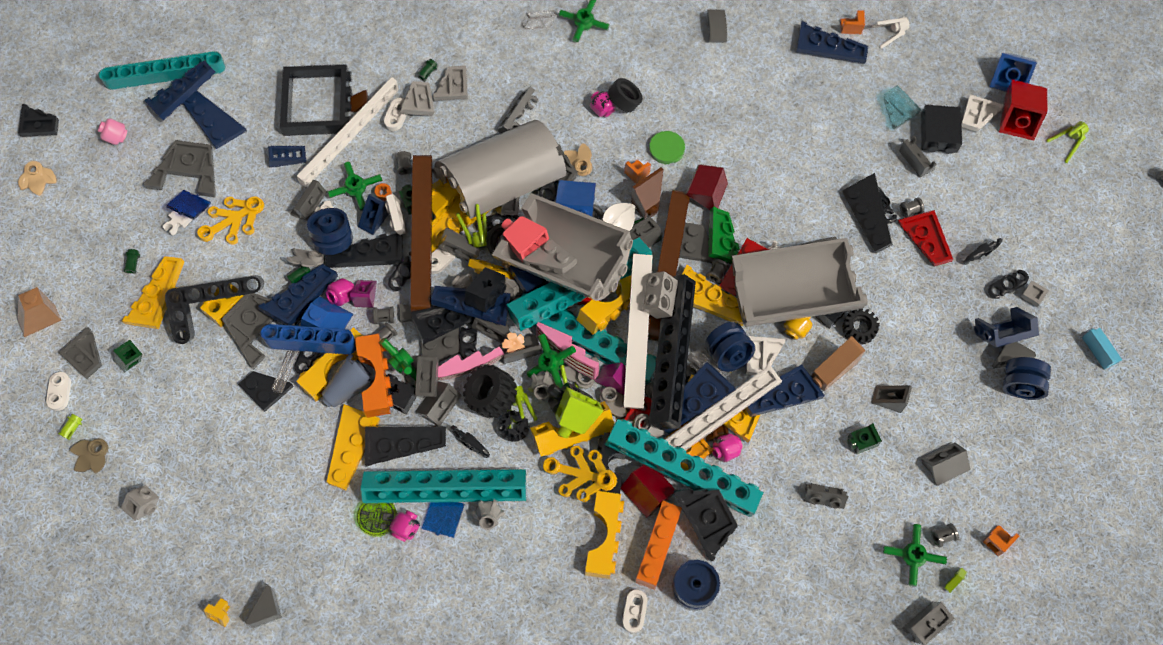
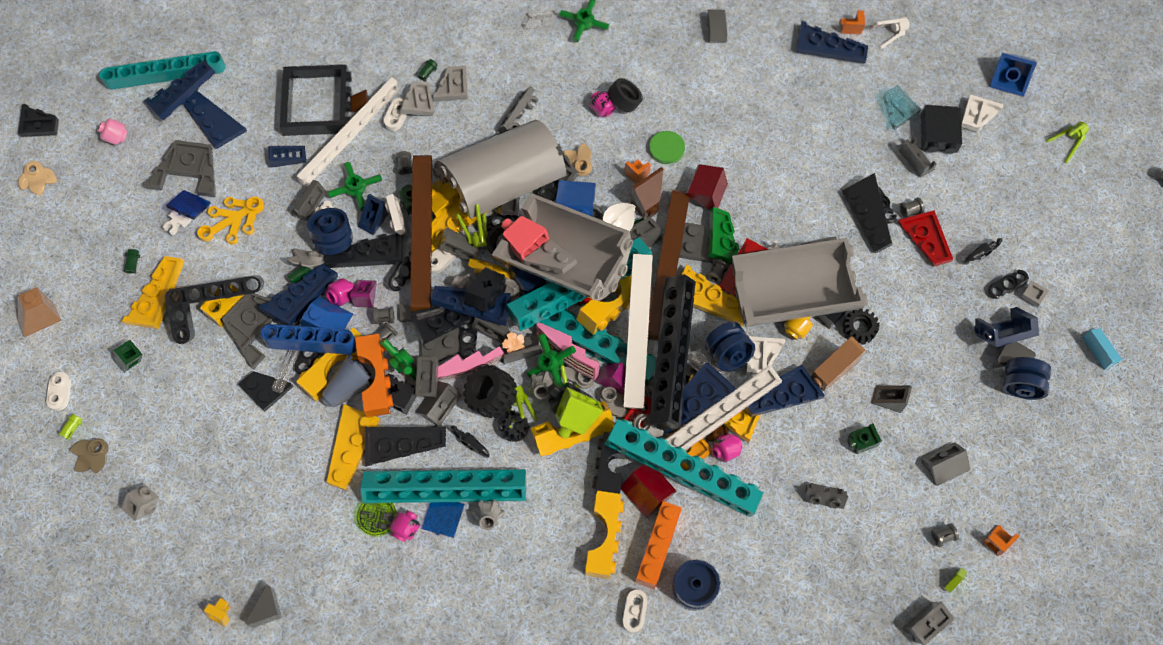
dark grey wing [59,327,102,379] -> none
orange bush [374,183,392,201] -> none
yellow plant [543,445,617,502] -> none
light grey brick [643,271,678,318] -> none
black wing [673,488,738,562] -> none
green bar [883,524,947,587] -> none
red slope [999,80,1048,141] -> none

